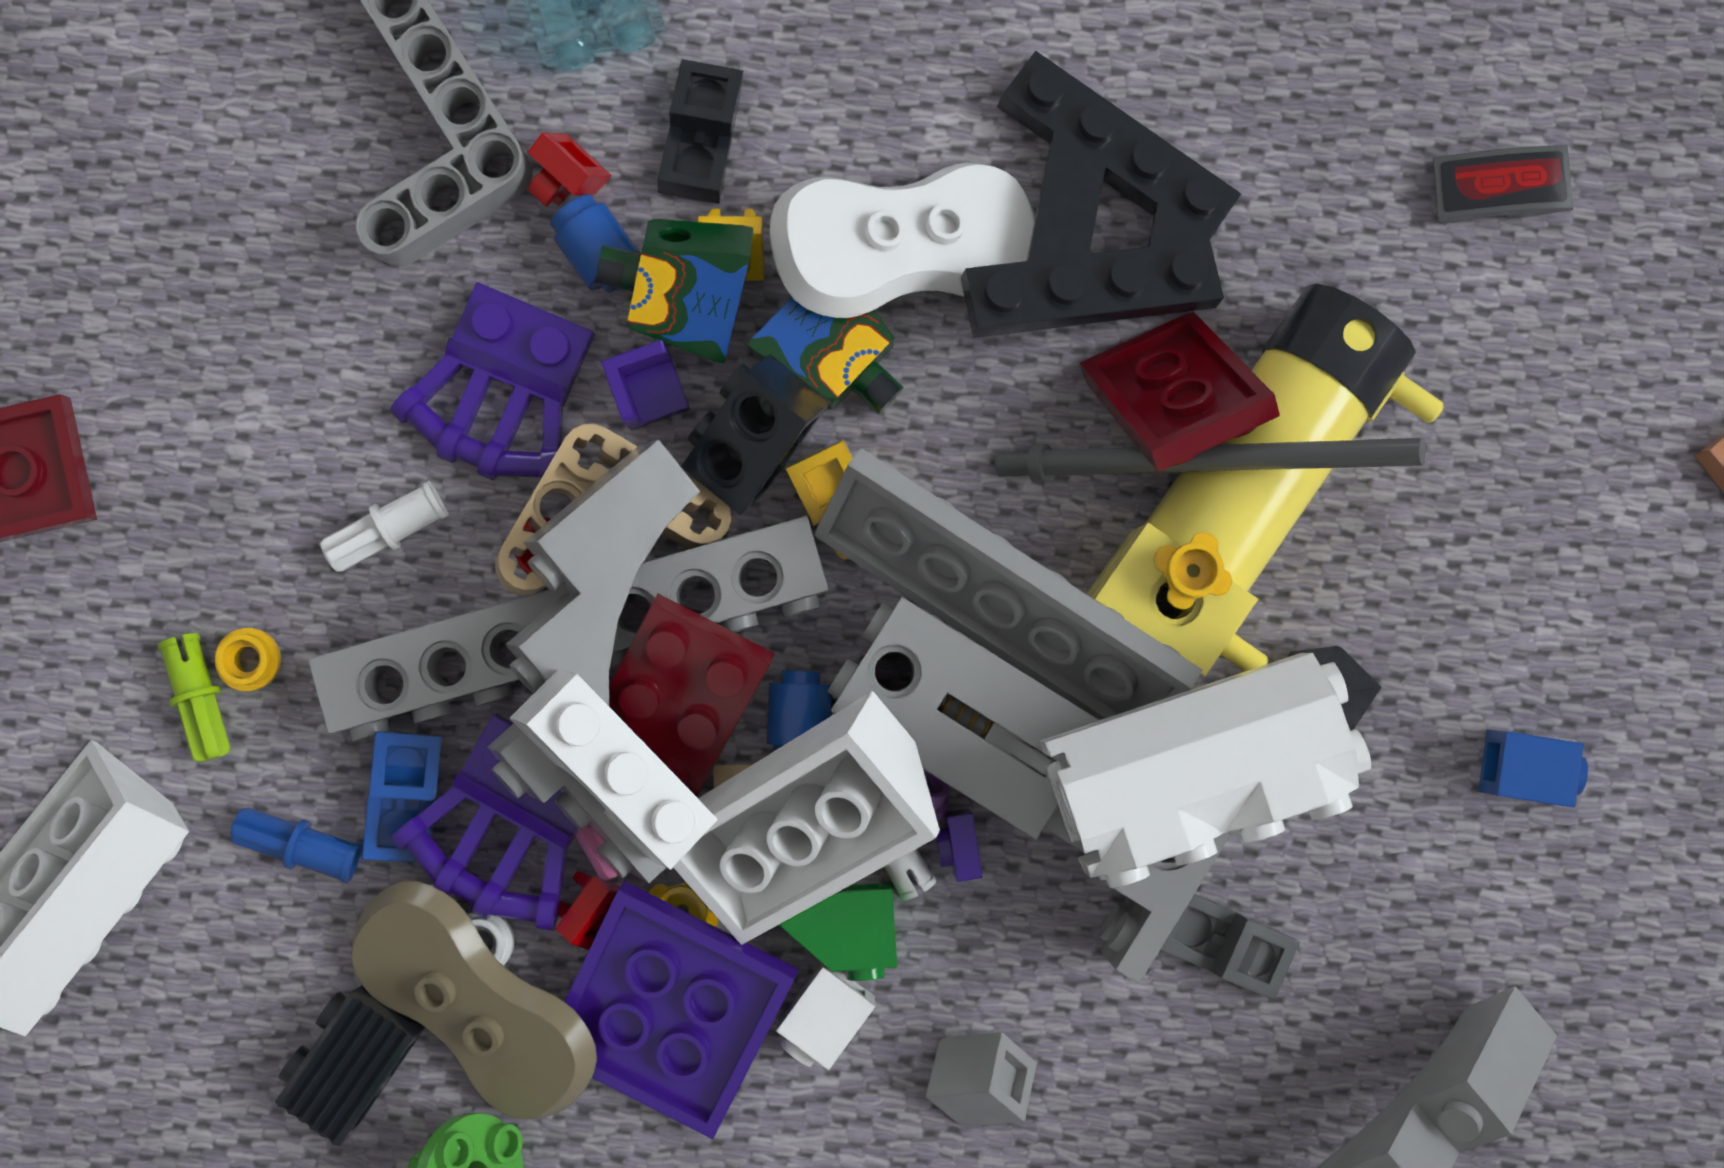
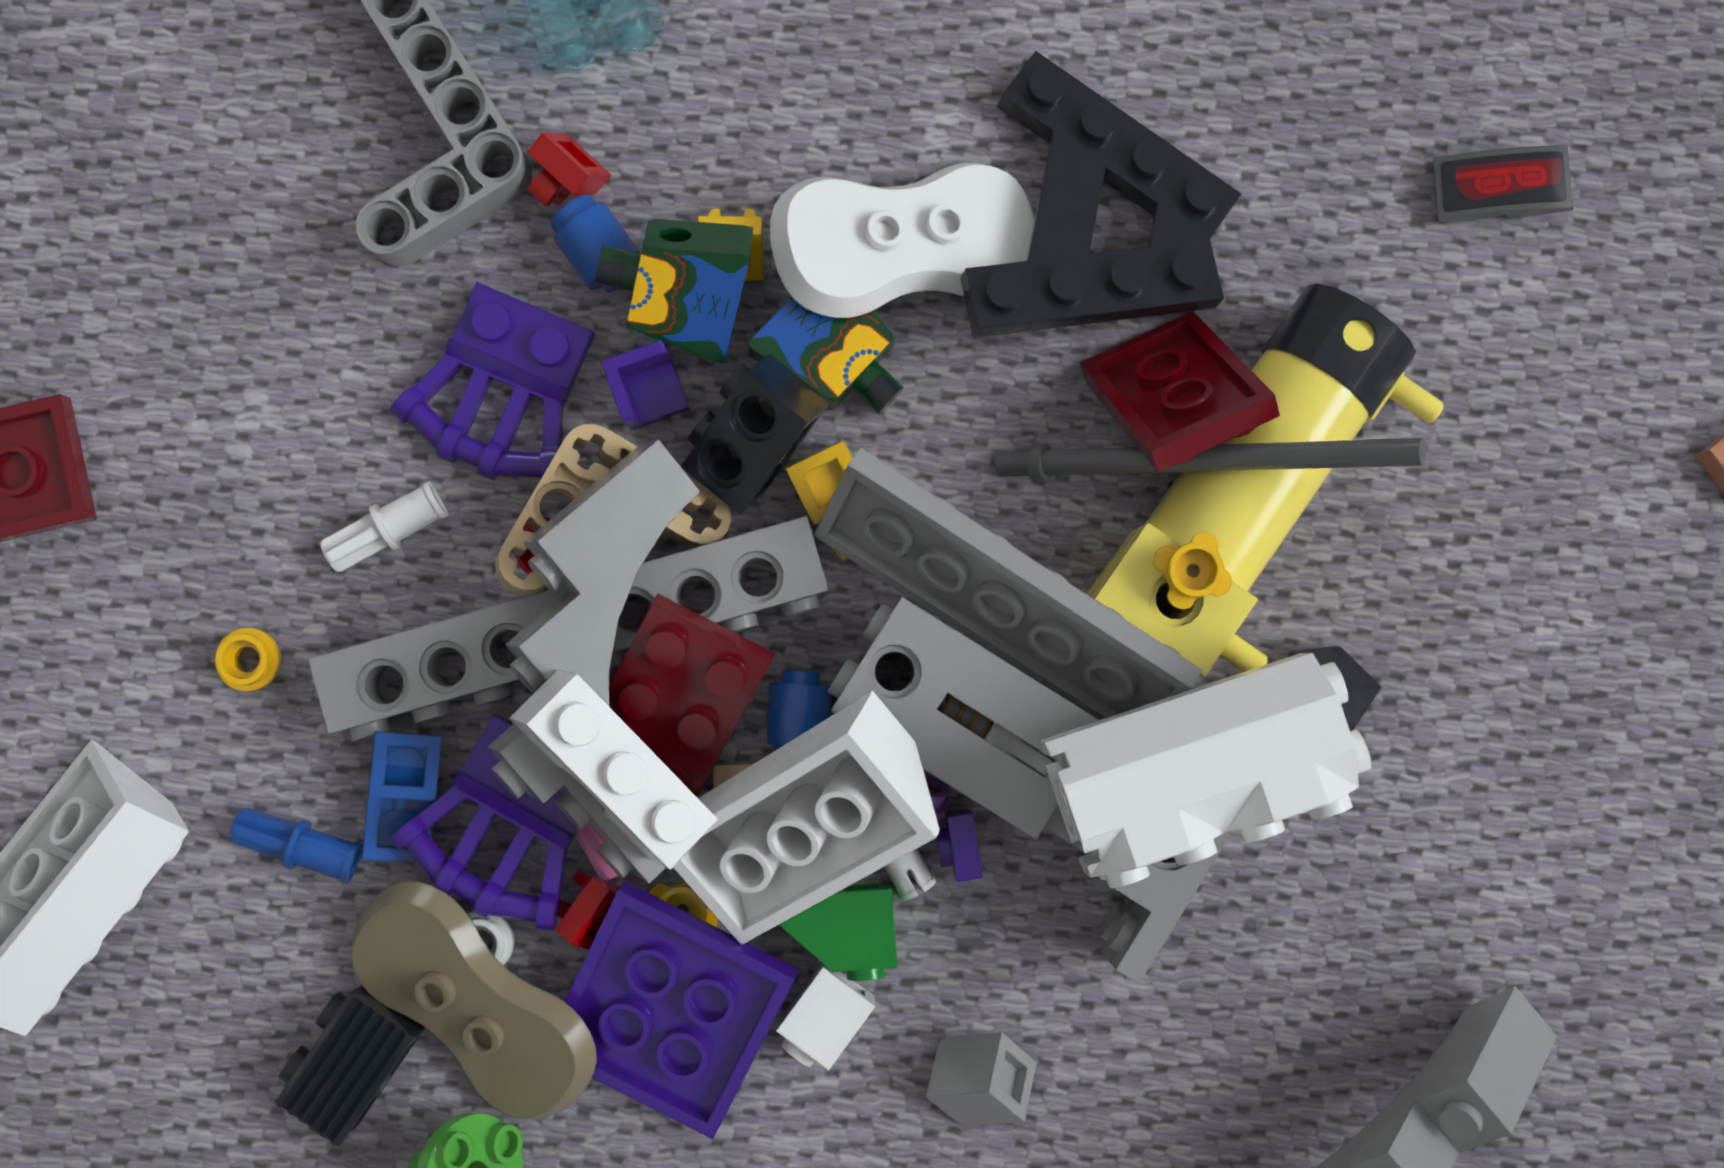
lime axle [157,633,231,762] -> none
black slope [657,59,743,204] -> none
dark grey slope [1160,894,1300,1000] -> none
blue brick [1478,729,1588,808] -> none

